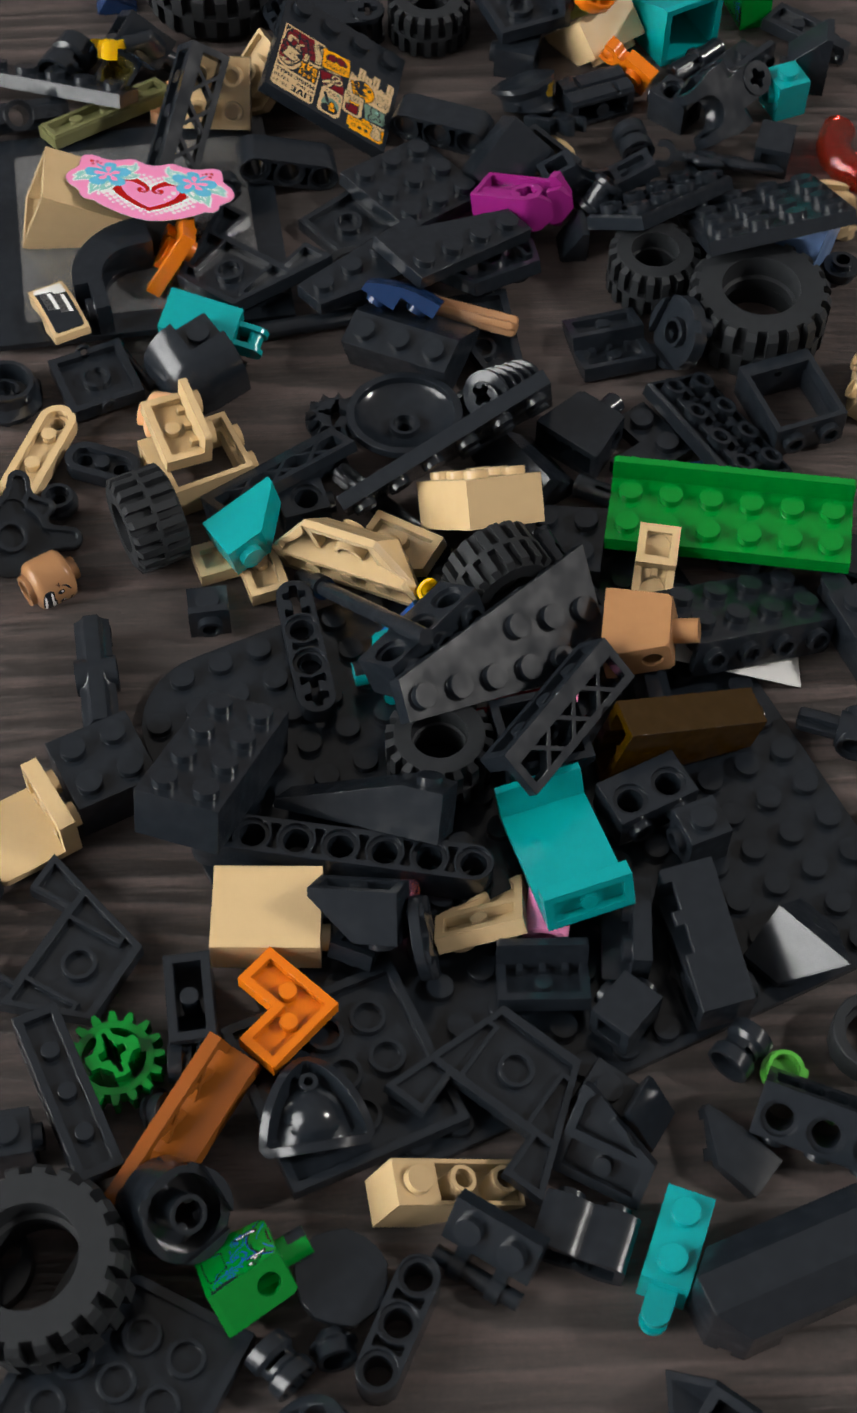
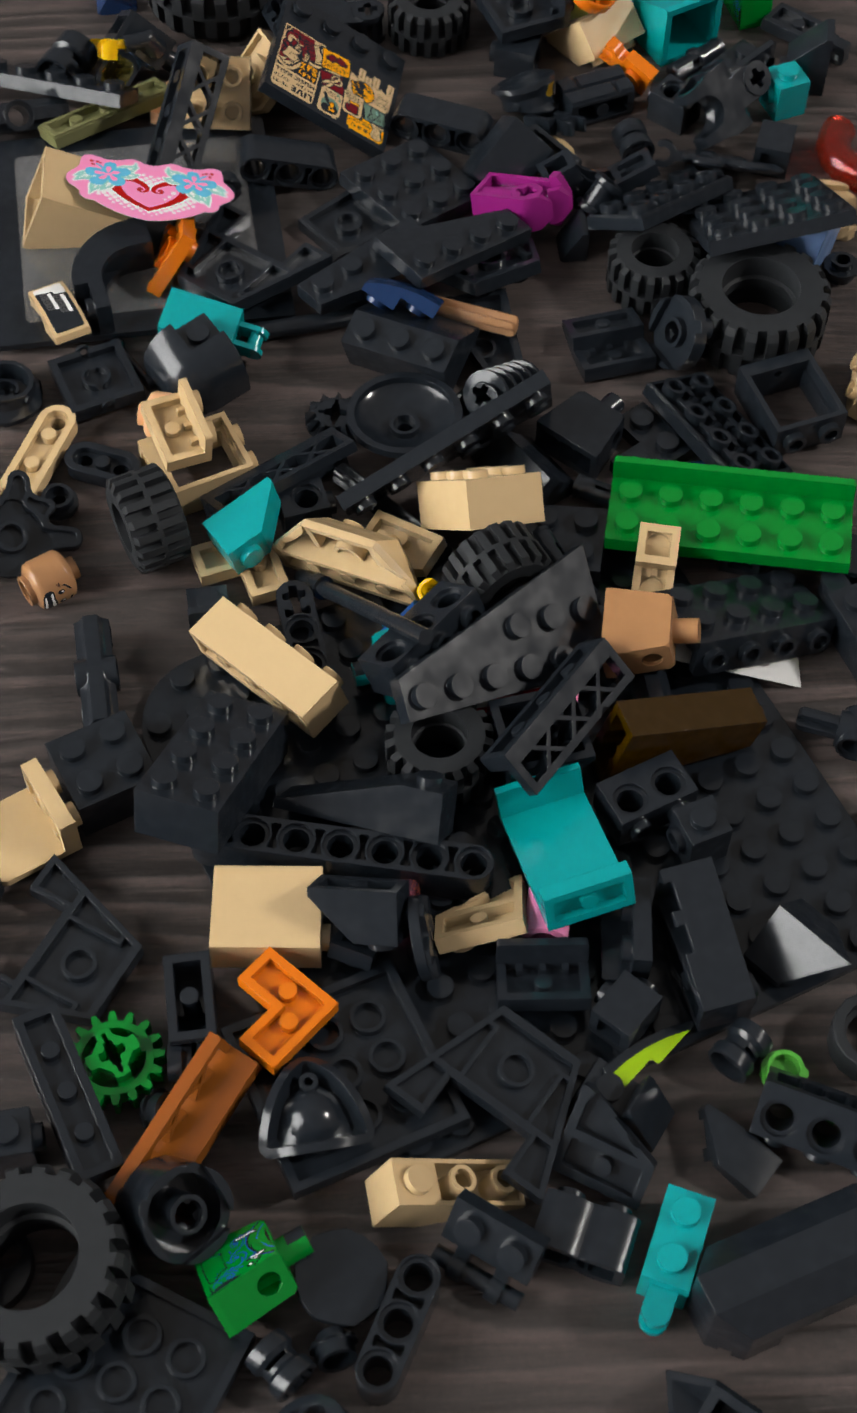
none -> tan brick [189,596,349,738]
none -> sticker [603,1020,694,1088]

